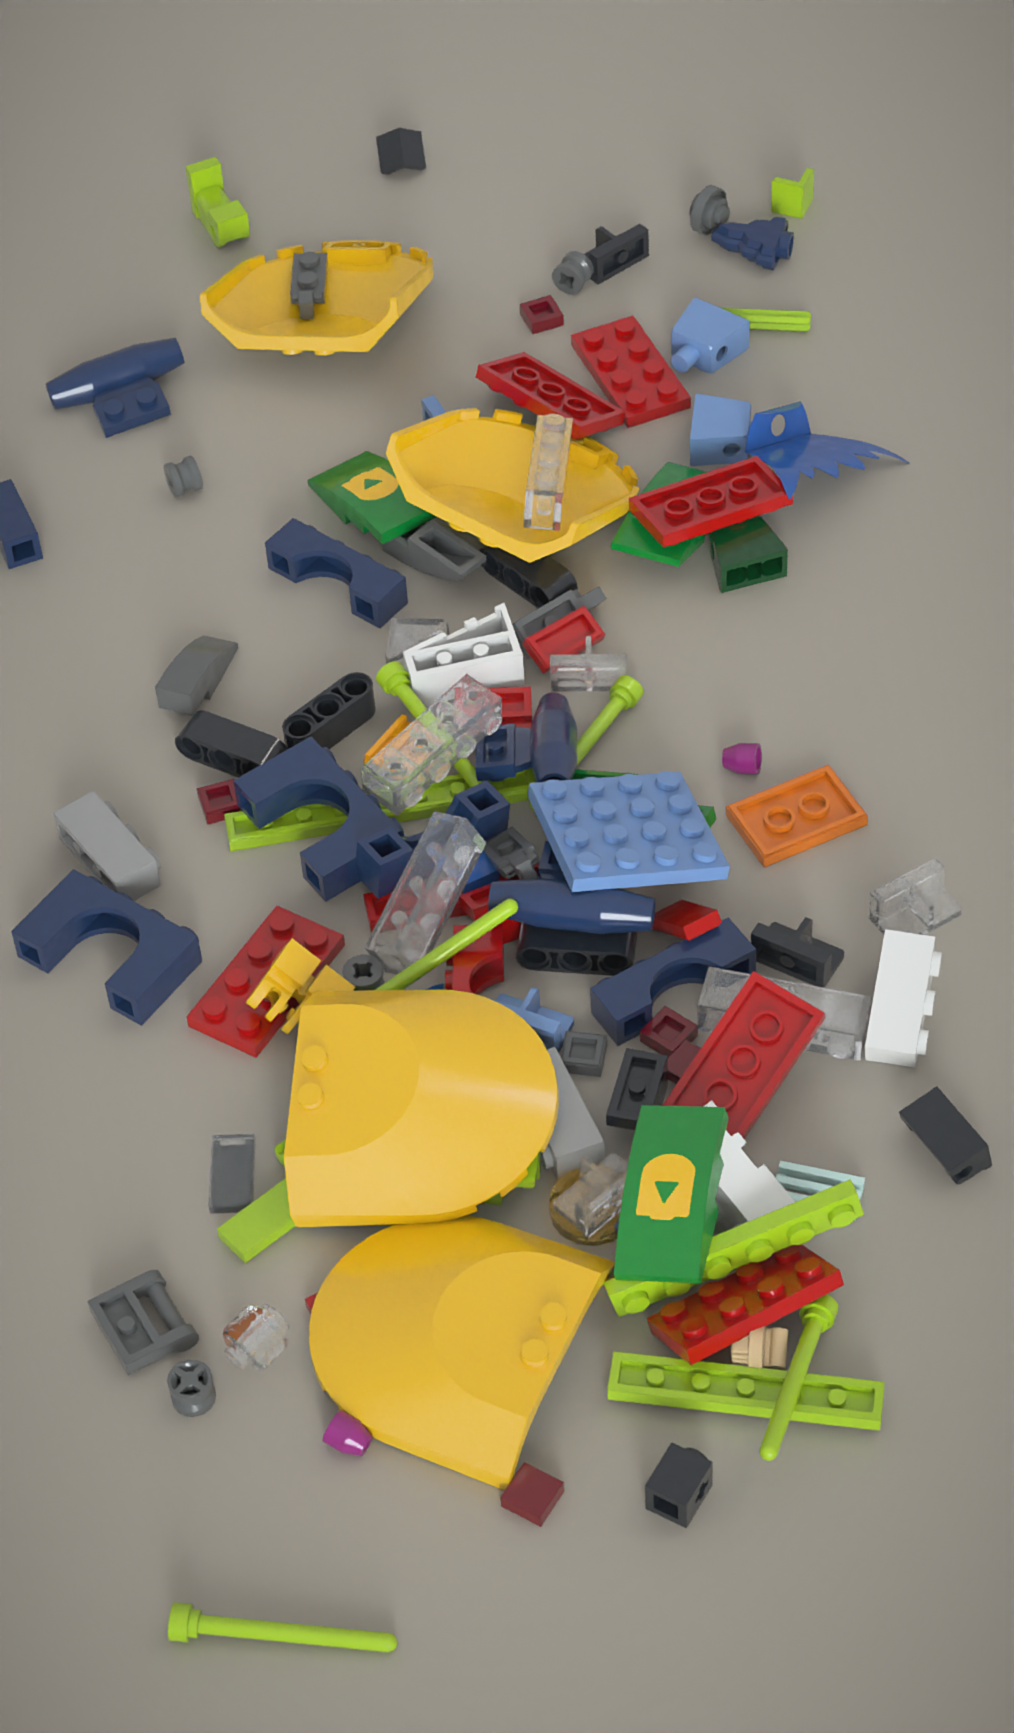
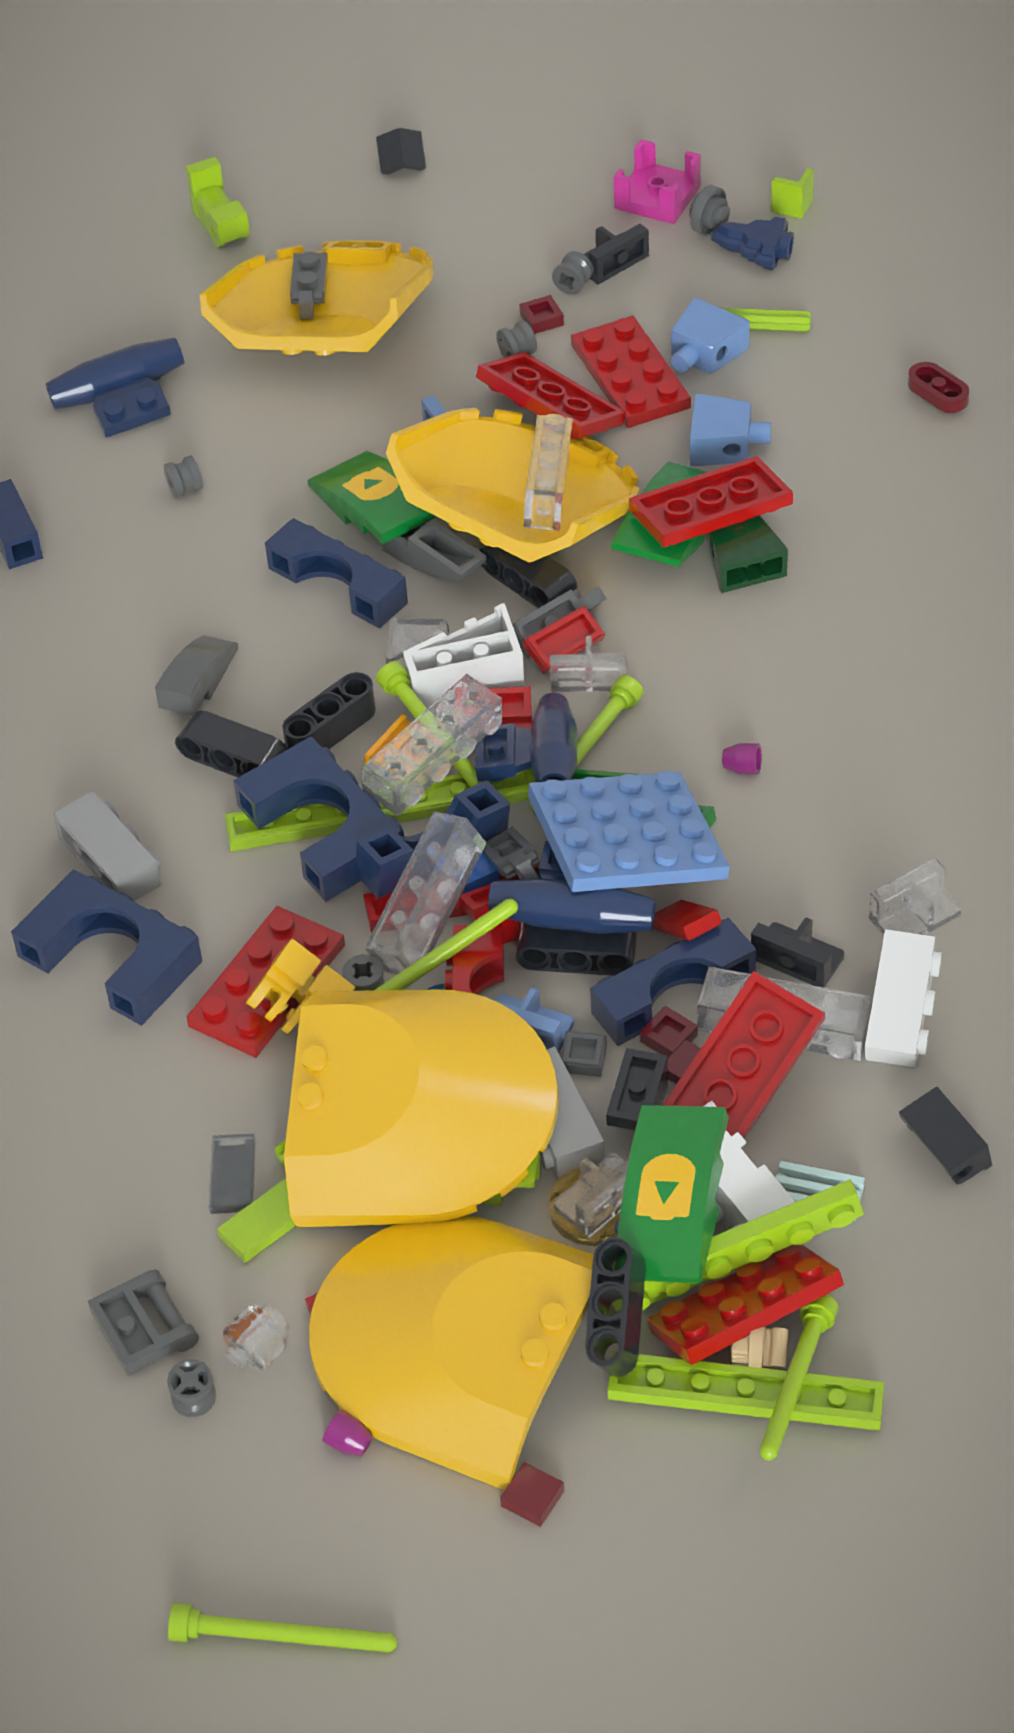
dark red tile [196,779,242,825] -> none
black brick [645,1442,713,1529] -> none
orange tile [726,764,868,868] -> none
blue piece [745,401,910,499] -> none
none -> dark grey wheel [496,320,537,357]
none -> black beam [585,1237,646,1377]
none -> dark pink panel [614,139,701,224]
none -> dark red plate [908,362,969,413]

